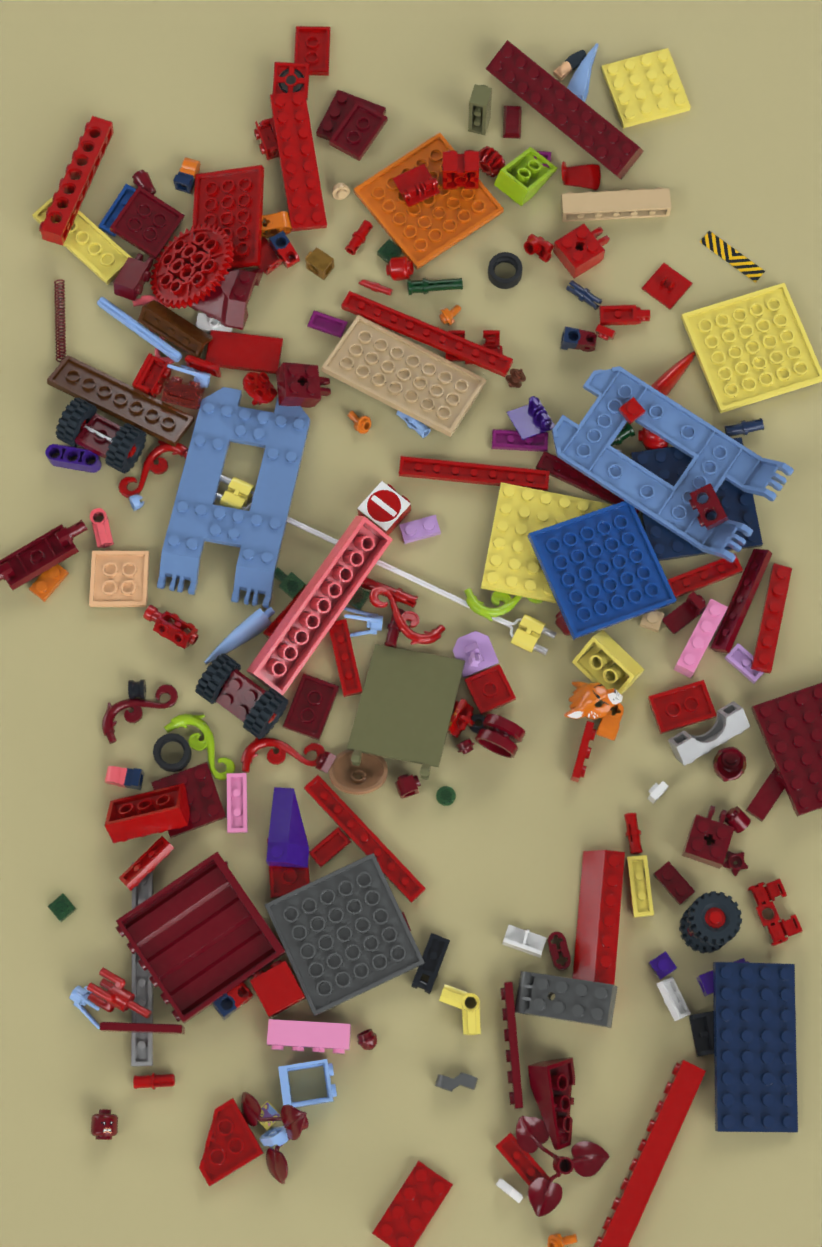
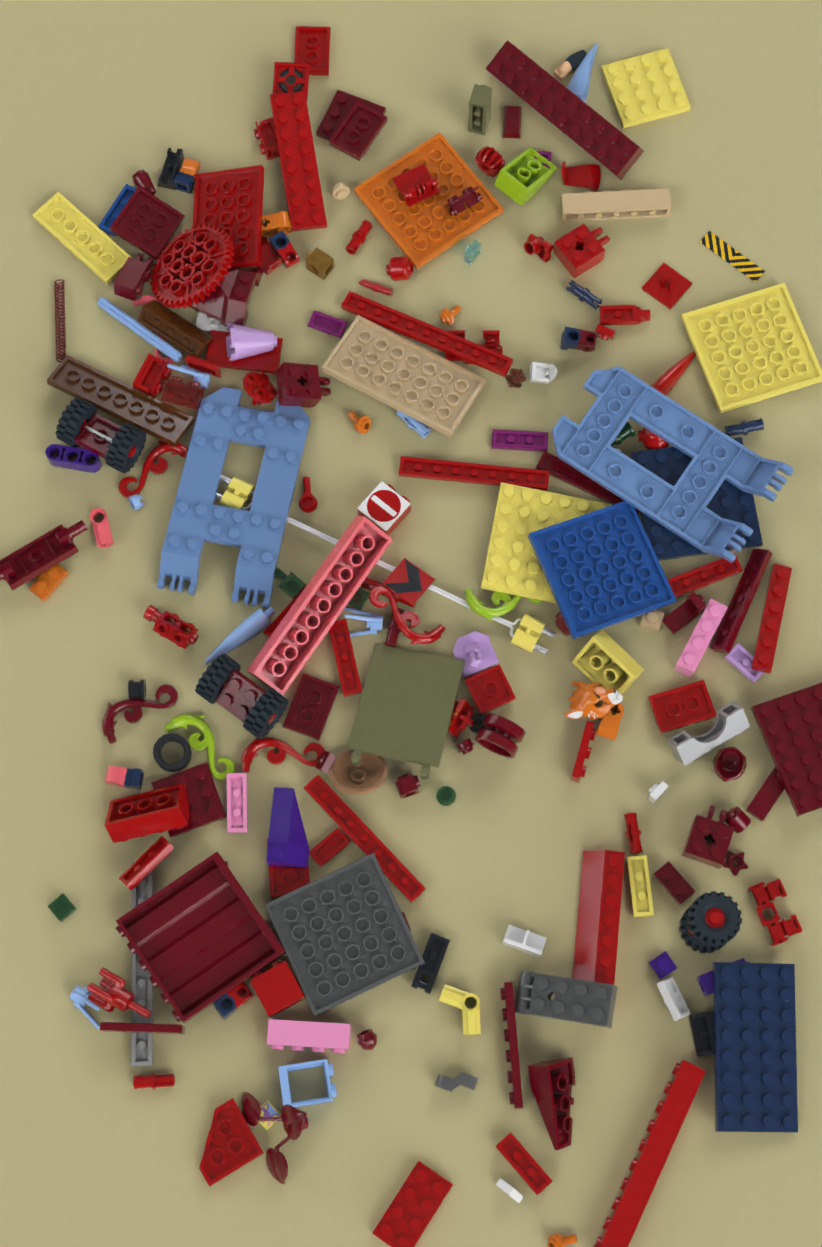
red brick [39,116,114,246] -> none
light nougat plate [89,551,150,607] -> none
dark red head [91,1109,118,1140] -> none
light blue plate [259,1126,289,1147] -> none
clear green plate [377,240,403,264] -> none
lavender plate [399,515,441,544] -> none
dark green pin [407,278,463,295] -> none
red brick [442,150,479,189] -> none
black tyre [488,252,523,289] -> none
hinge [506,396,555,440] -> none
dark red plant [516,1116,610,1217] -> none
dark red beam [547,932,571,970] -> none
red plate [618,397,645,424] -> none
dark red brick [689,483,729,530] -> none
none -> black hinge [158,148,185,190]
none -> lavender cone [226,324,277,361]
none -> red plate [299,477,318,513]
none -> red piece [382,558,435,606]
none -> dark red hinge [444,186,482,216]
none -> clear light blue plate [464,240,481,265]
none -> white plate [529,362,558,384]

